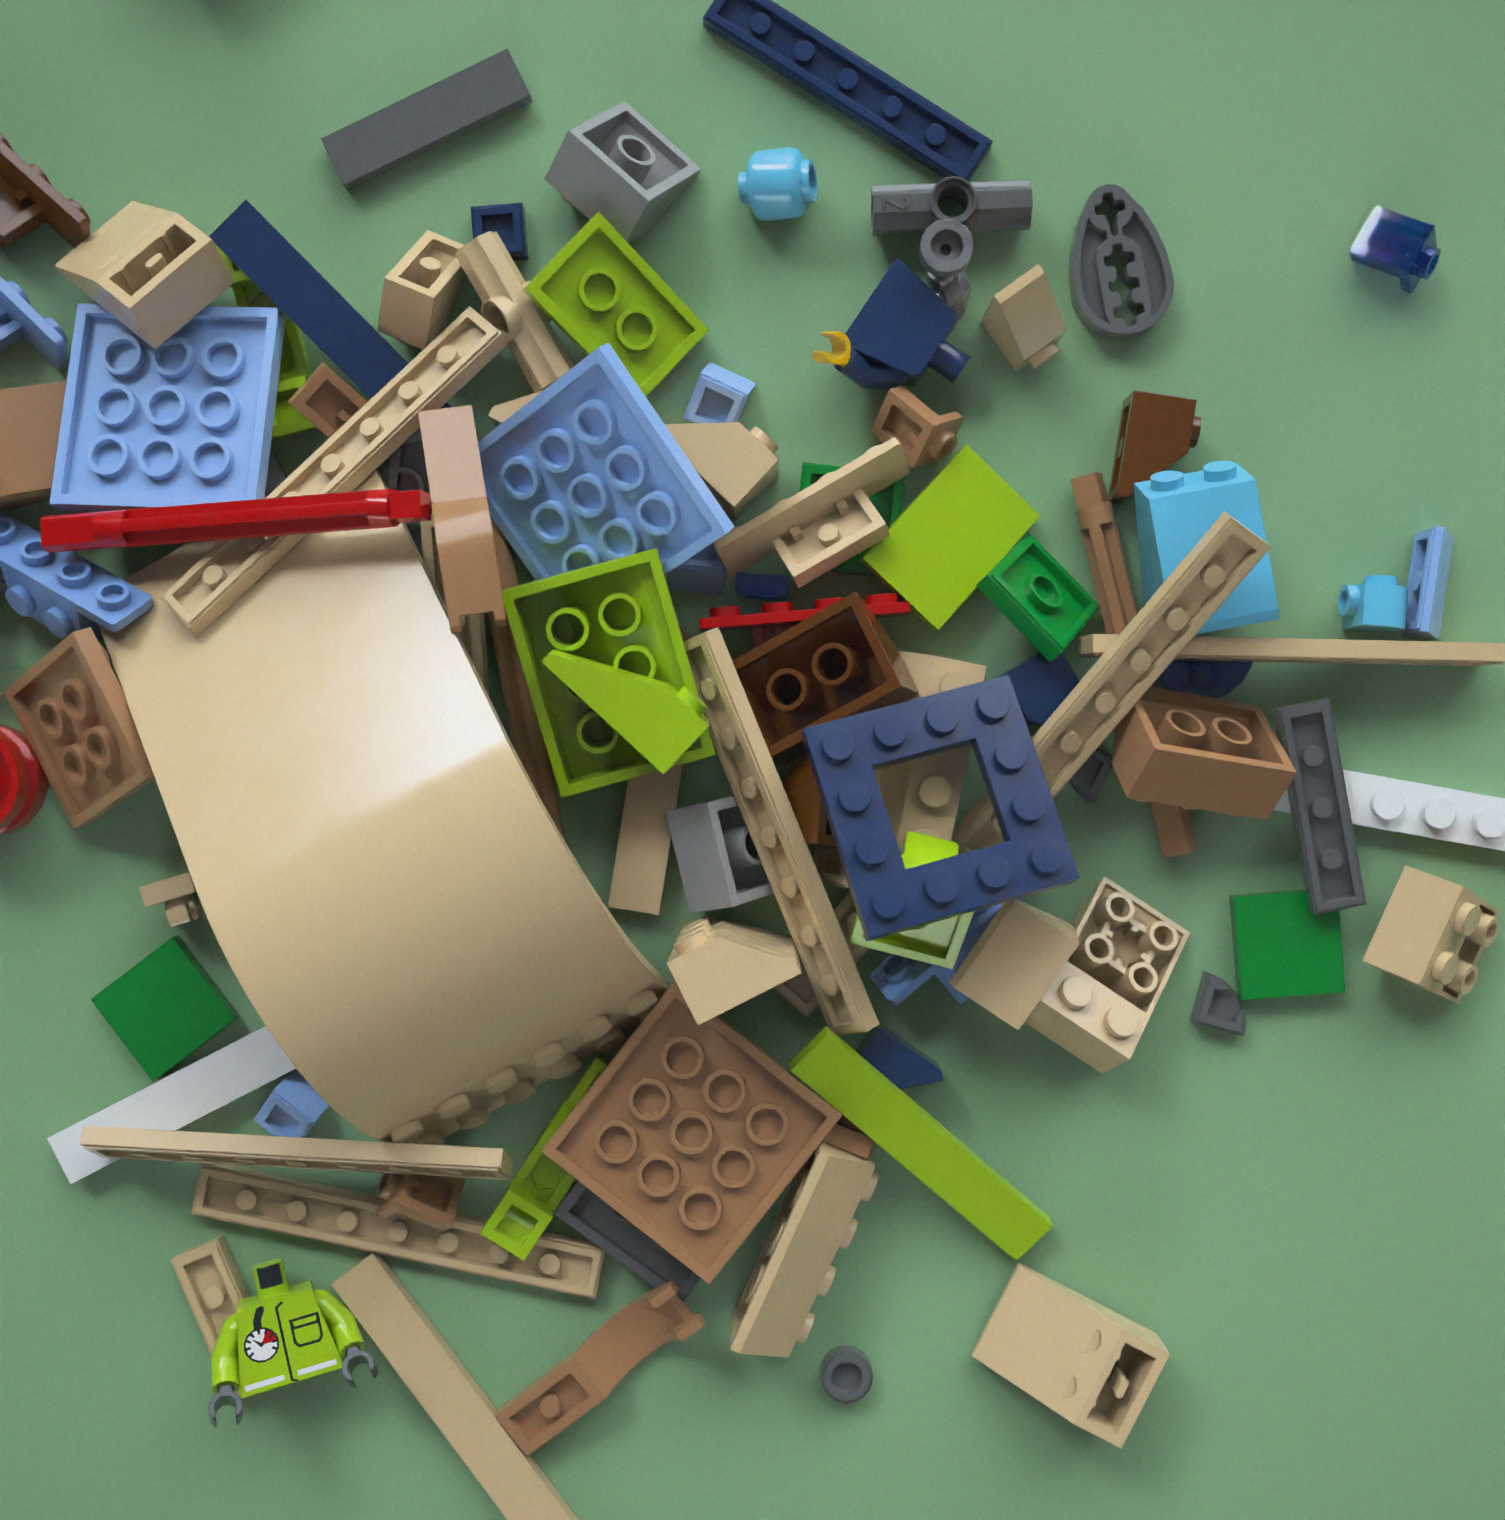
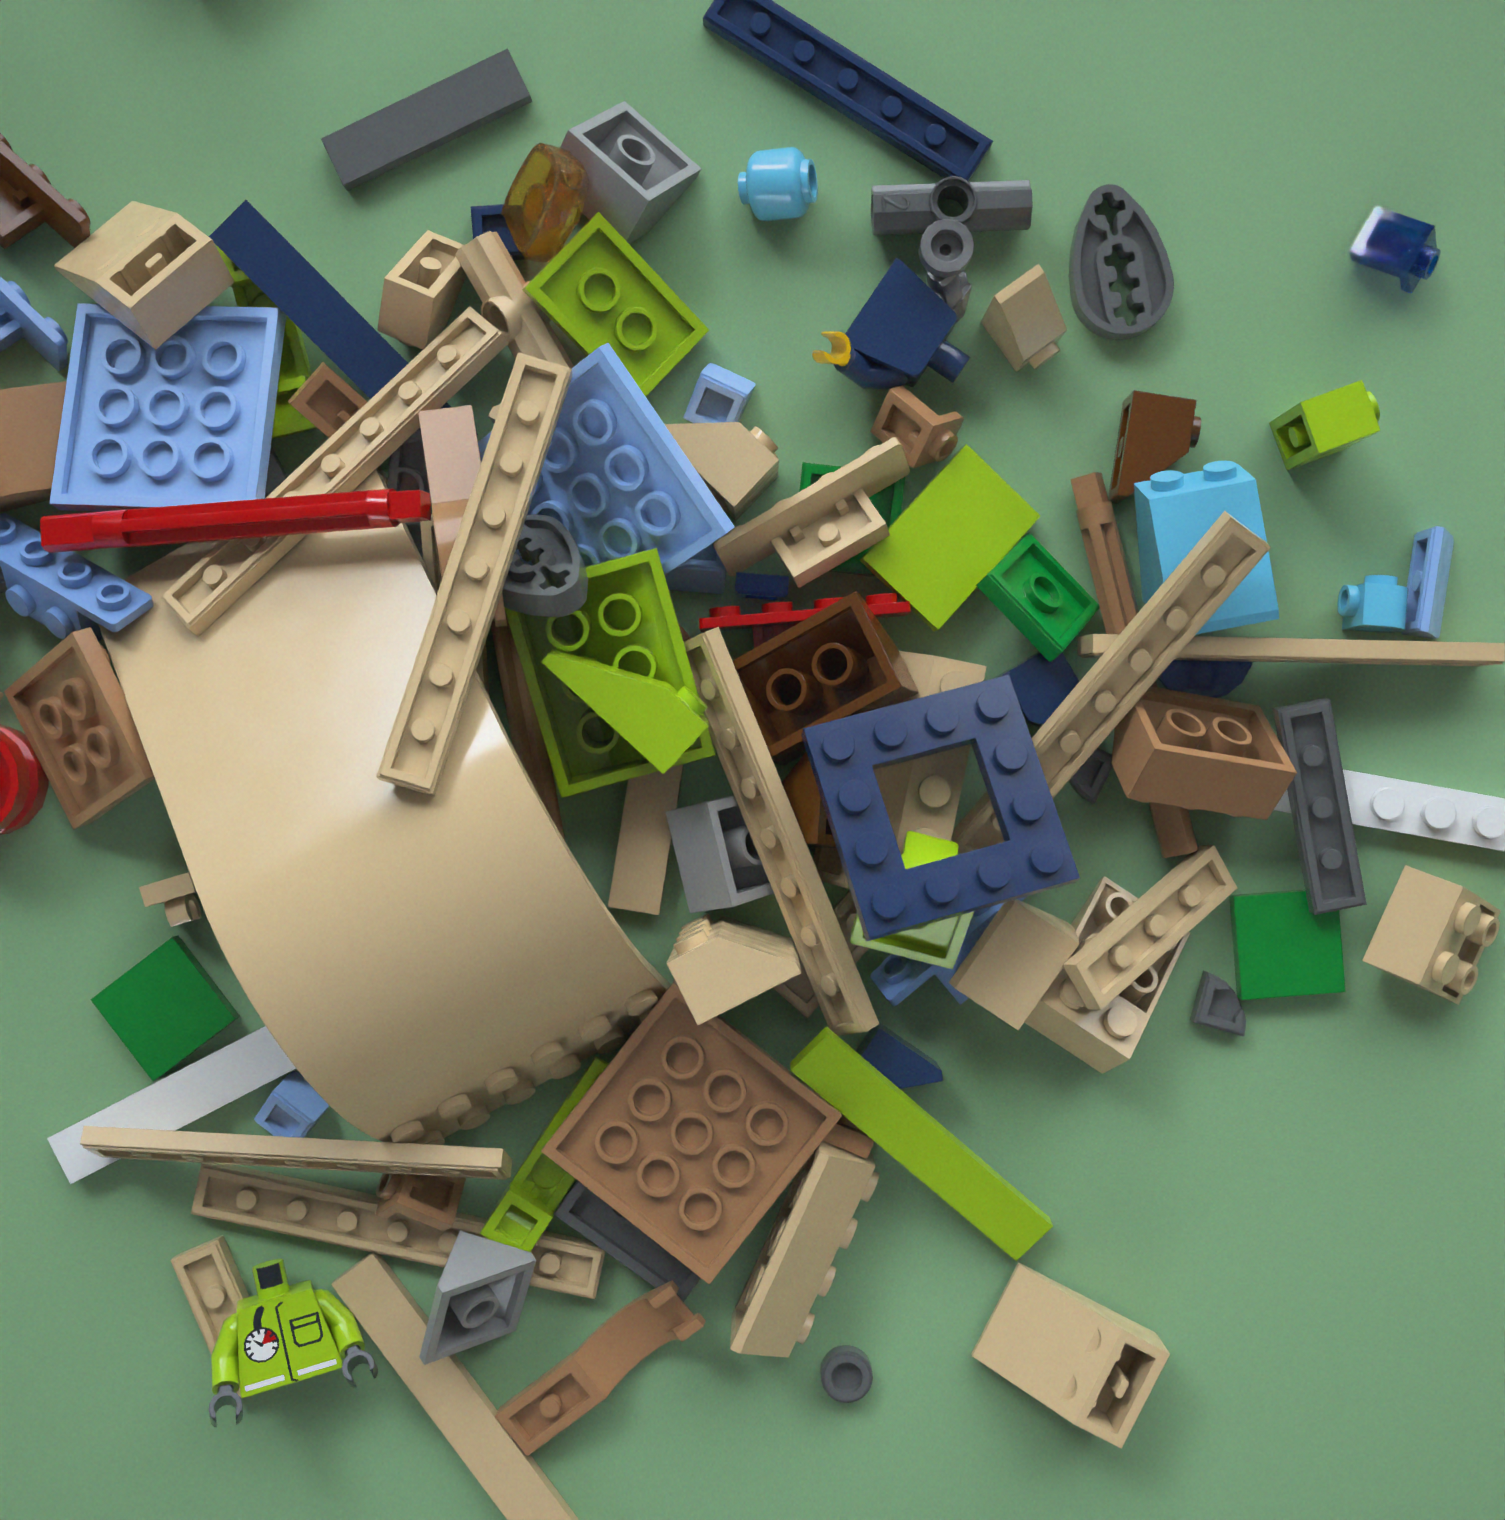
none -> tan tile [376,352,572,796]
none -> light grey slope [419,1230,536,1365]
none -> clear orange piece [501,143,589,263]
none -> dark grey piece [502,514,588,617]
none -> tan plate [1063,845,1237,1010]
none -> lime brick [1269,380,1381,471]

